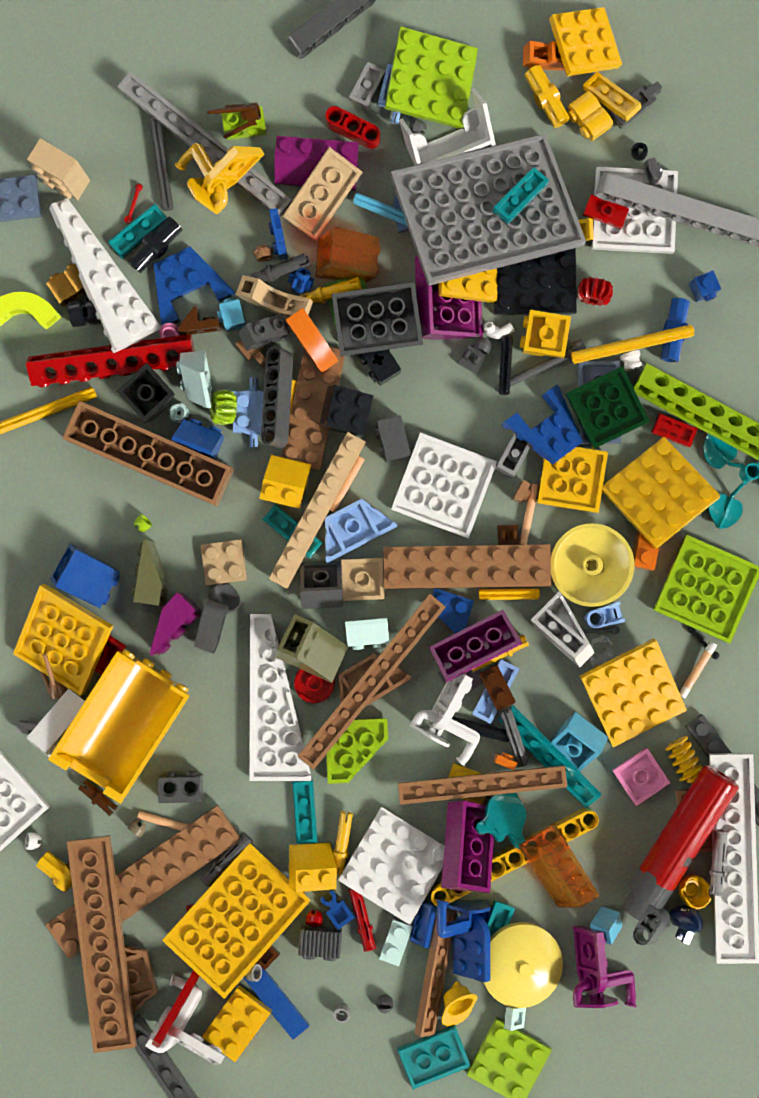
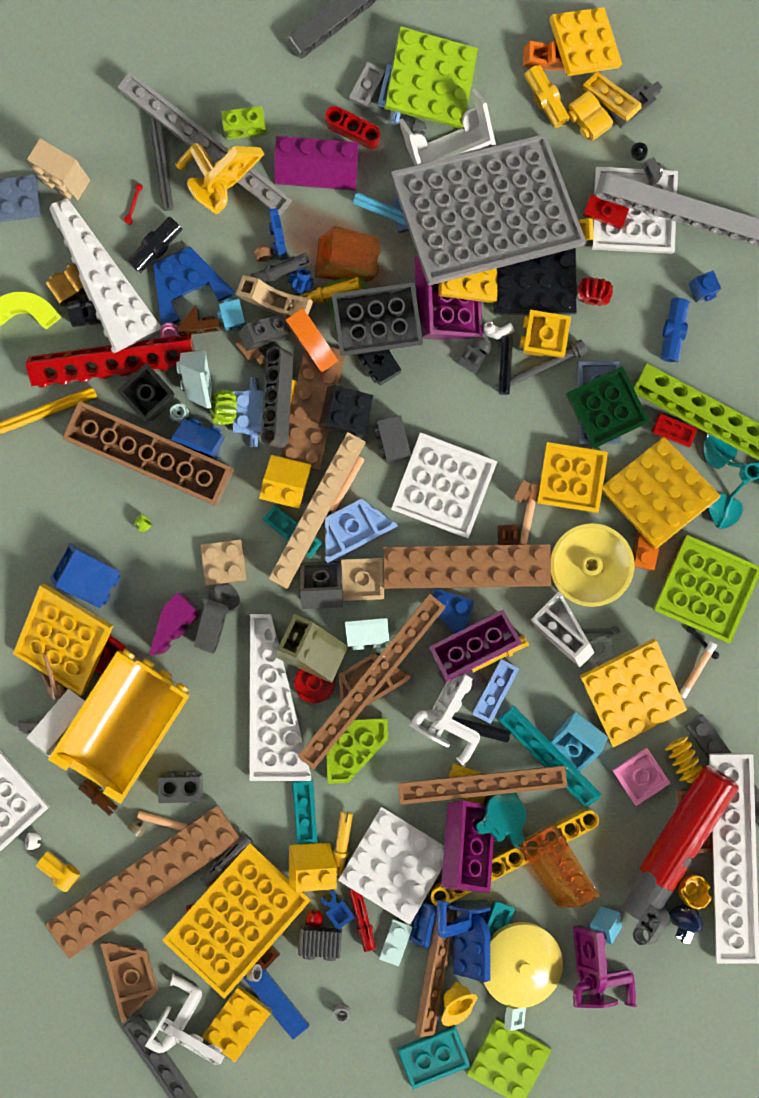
medium nougat plate [67,835,137,1053] -> none
teal tile [108,204,167,259] -> none
olive slope [131,539,169,606] -> none
red tile [152,970,200,1048] -> none
reddish brown plant [207,102,261,139] -> none
tan tile [282,147,363,241] -> none
dark grey hinge [377,995,393,1014] -> none
yellow axle [478,588,540,600] -> none
reddish brown plate [478,664,516,711] -> none
teal plate [492,167,549,224] -> none
orange plate [493,752,517,770] -> none
light grey brick [495,432,531,479] -> none
dark grey axle [500,709,529,767] -> none
blue wing [501,385,583,465] -> none
yellow axle [571,325,694,364] -> none
light blue piece [583,601,626,628] -> none
white wheel [620,350,644,372] -> none
light grey pin [709,829,728,896] -> none

